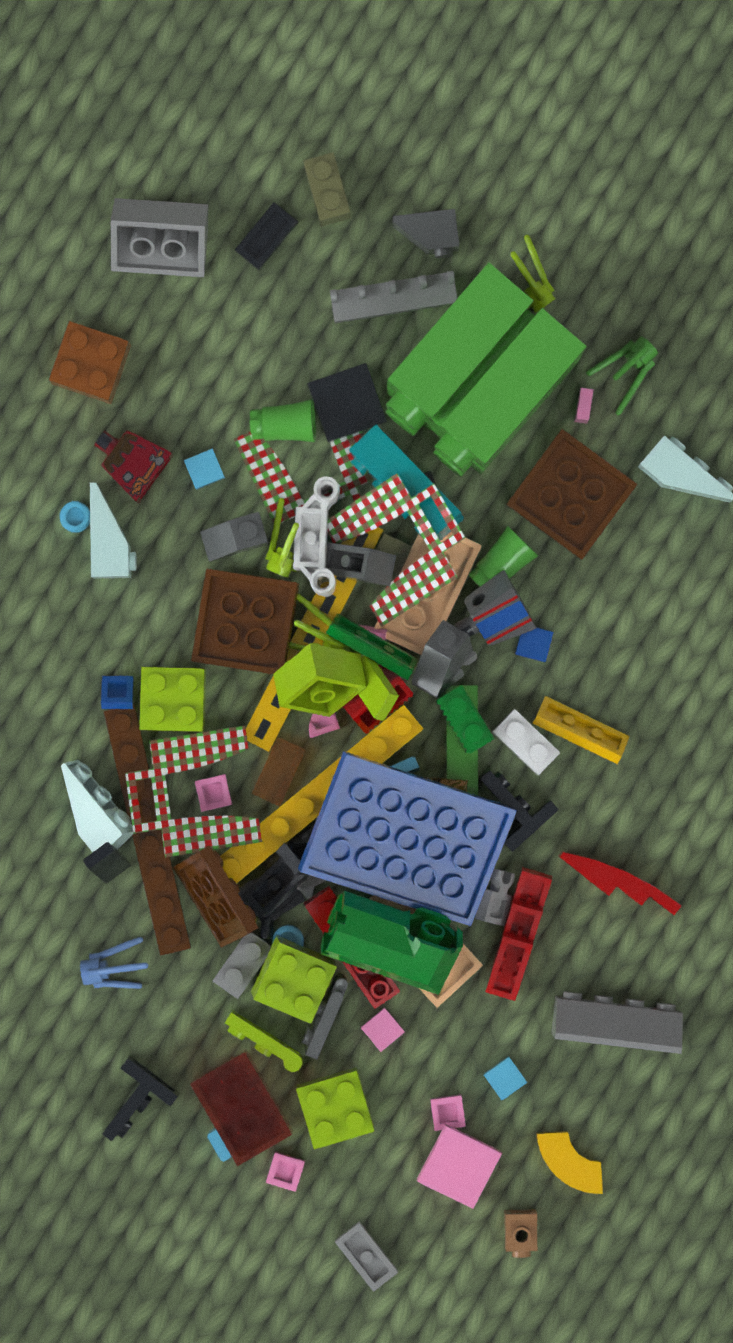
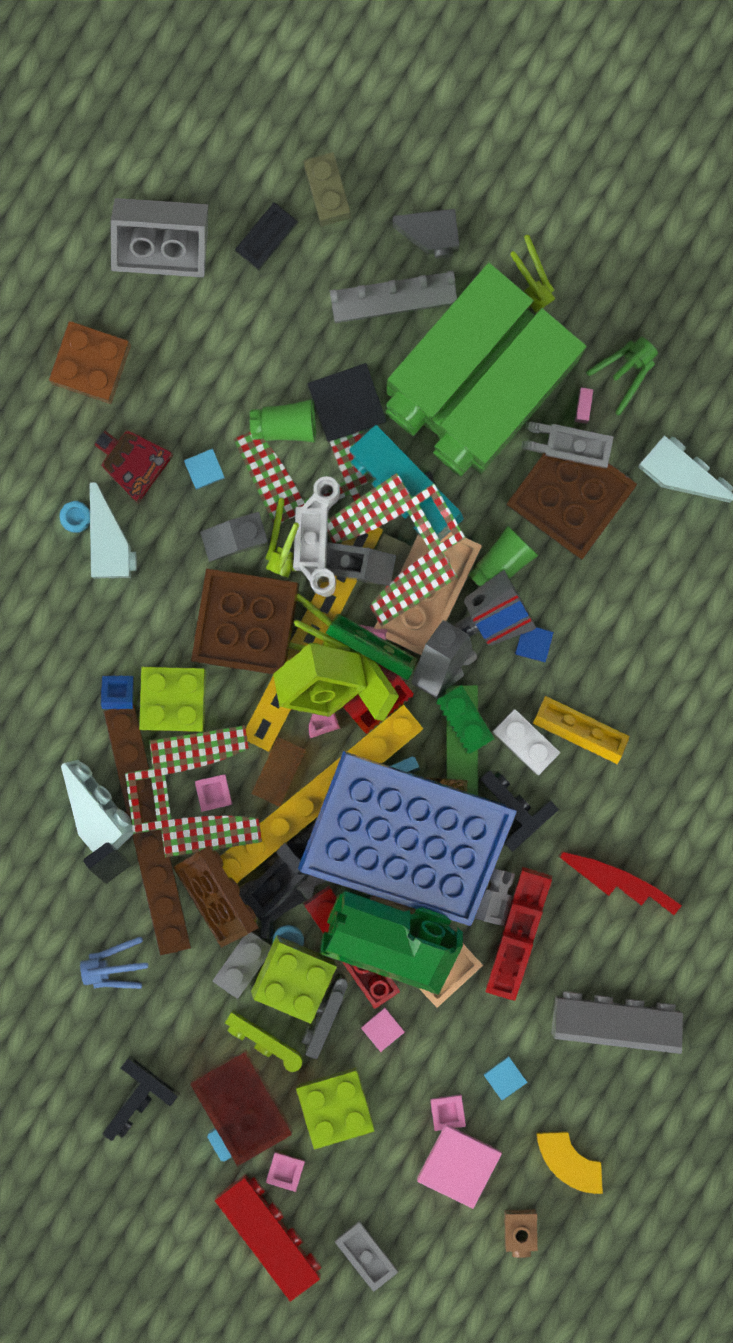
none -> red brick [214,1174,322,1302]
none -> light grey hinge [521,422,614,468]

